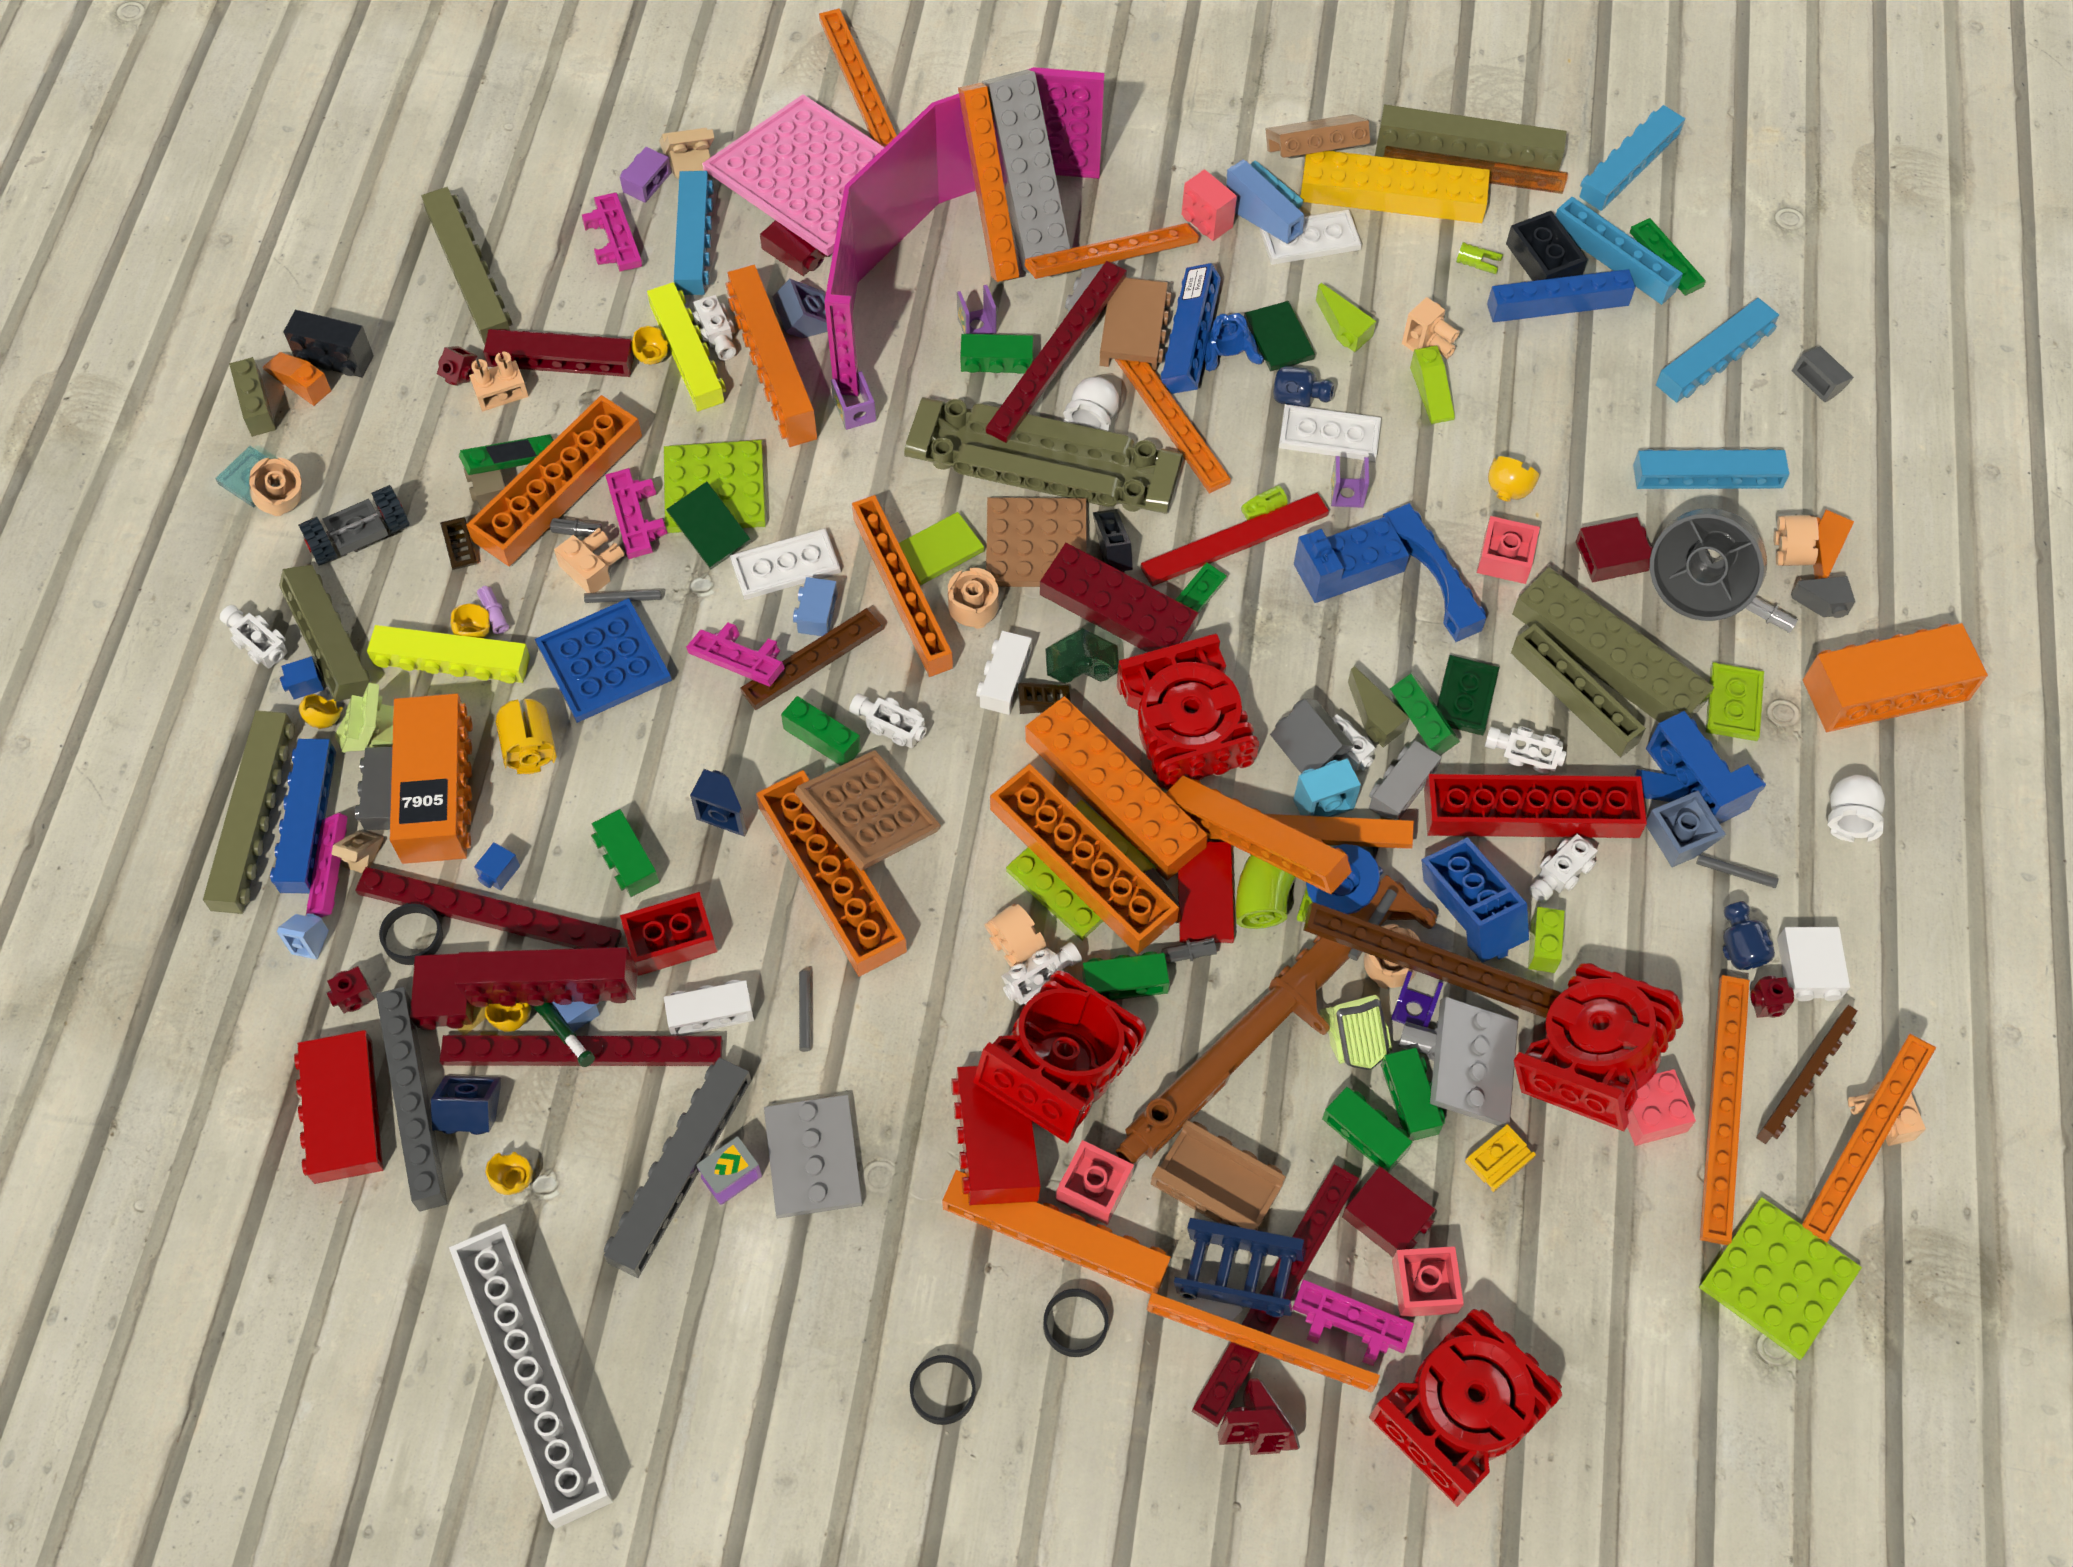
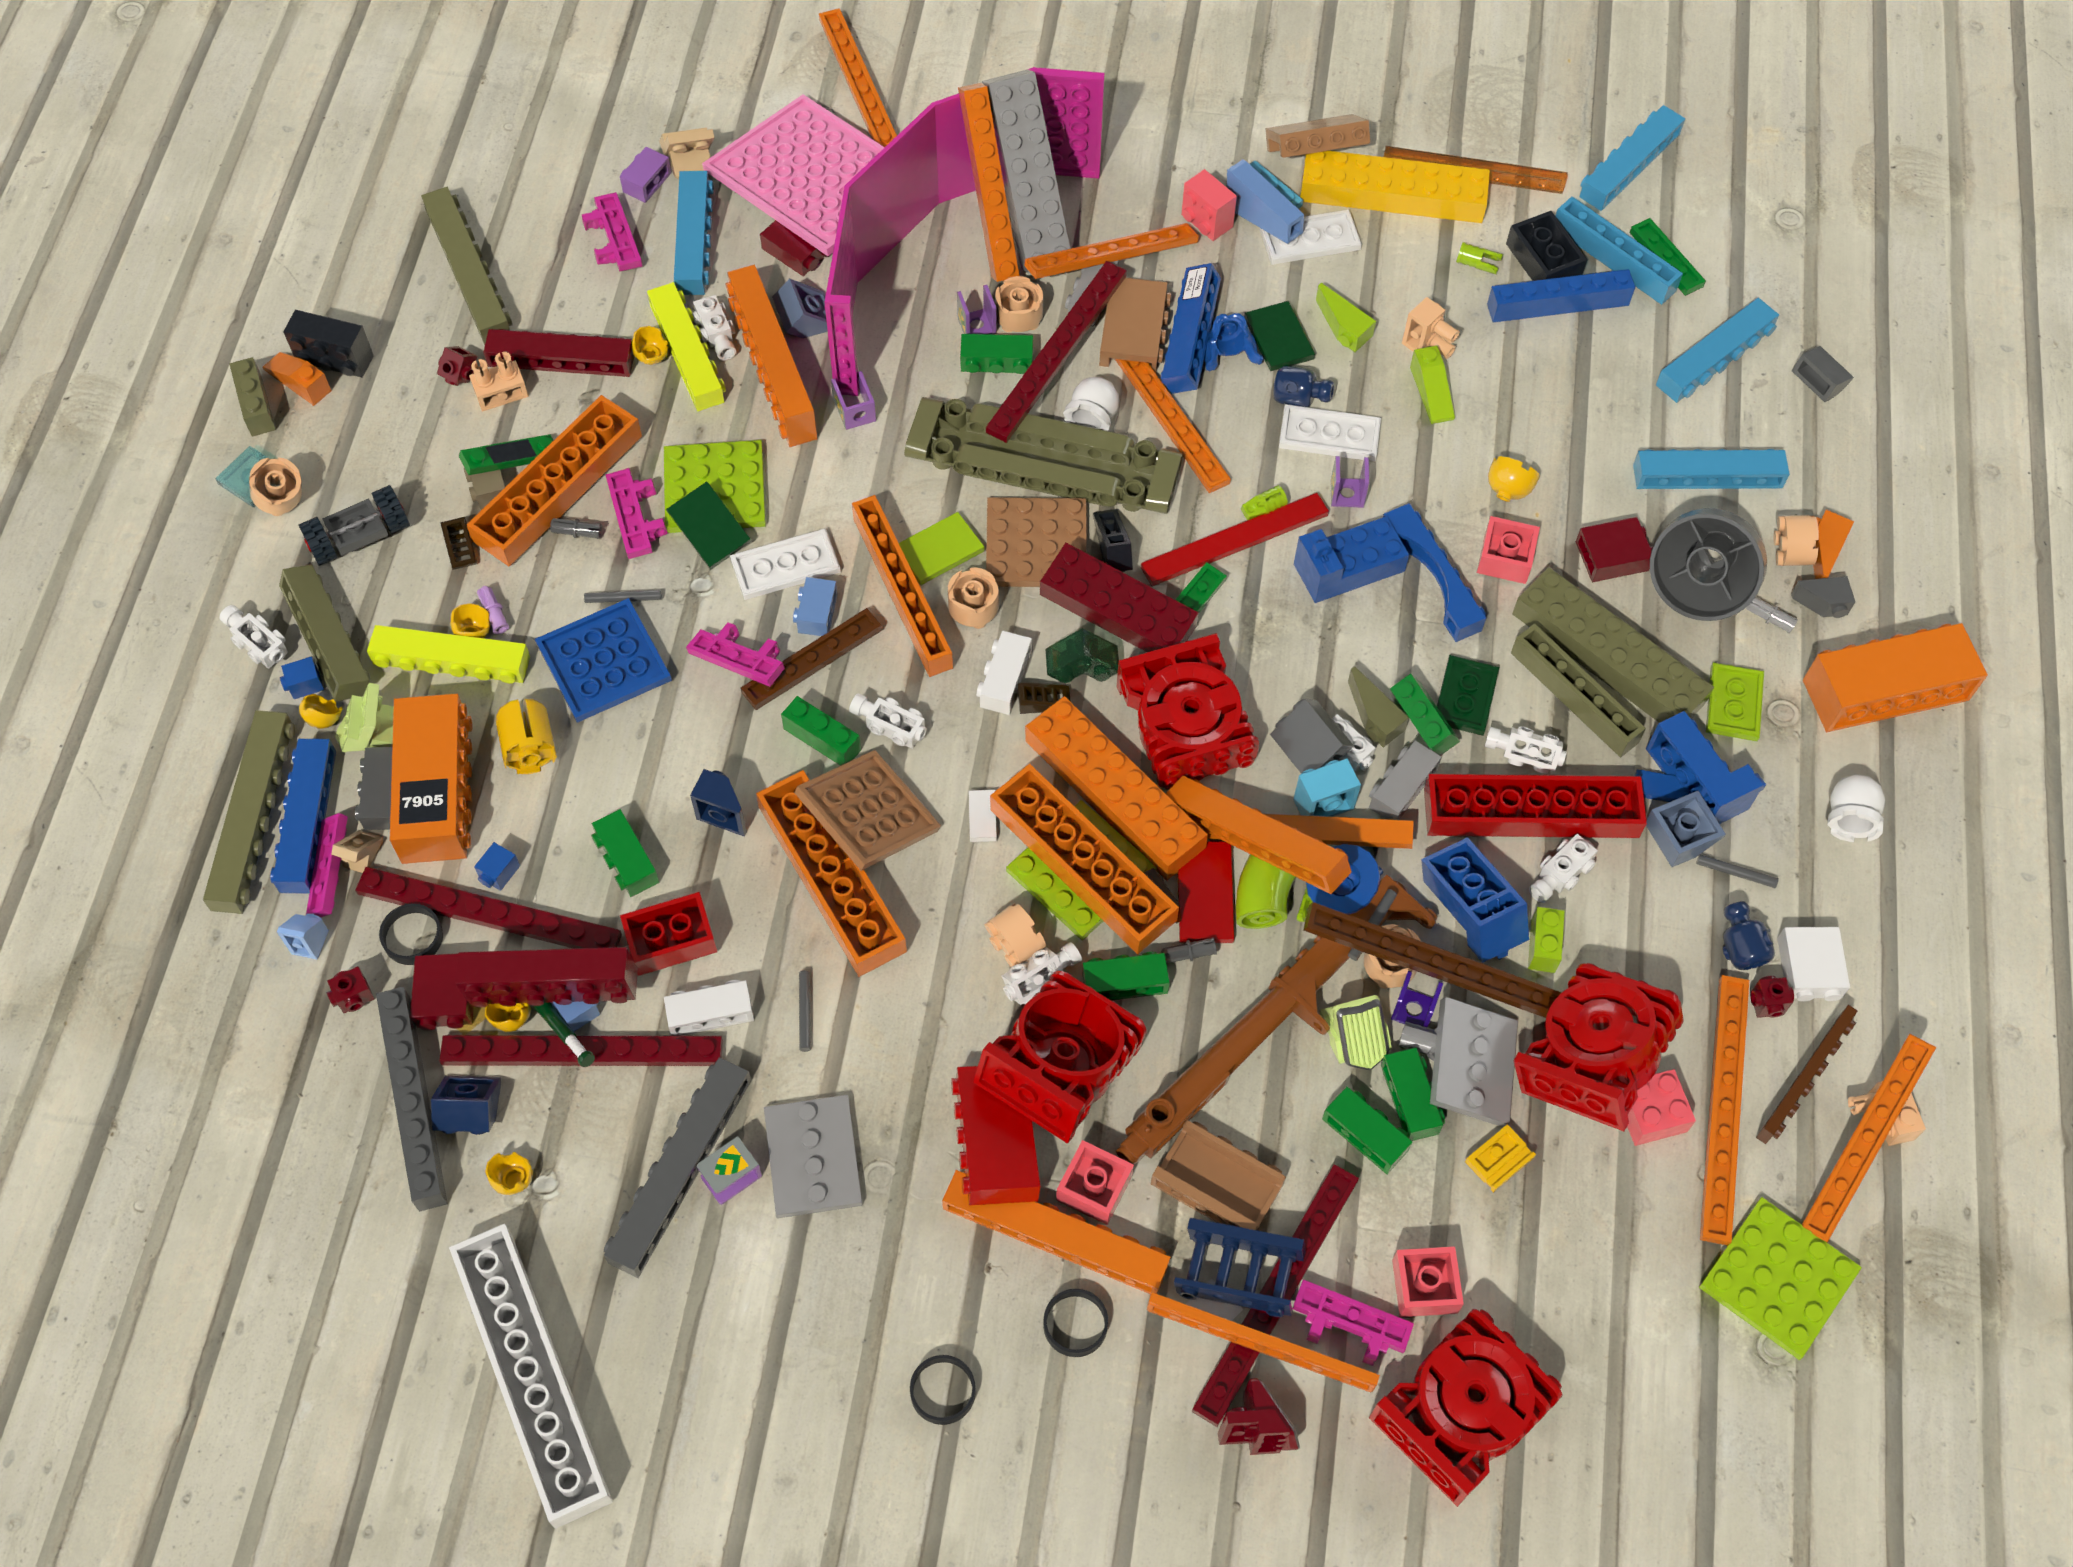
red brick [294,1030,384,1184] -> none
light nougat brick [554,528,624,593] -> none
dark red brick [1342,1166,1436,1257] -> none
olive brick [1375,104,1567,183] -> none
none -> white tile [969,790,997,842]
none -> light nougat brick [995,276,1043,332]

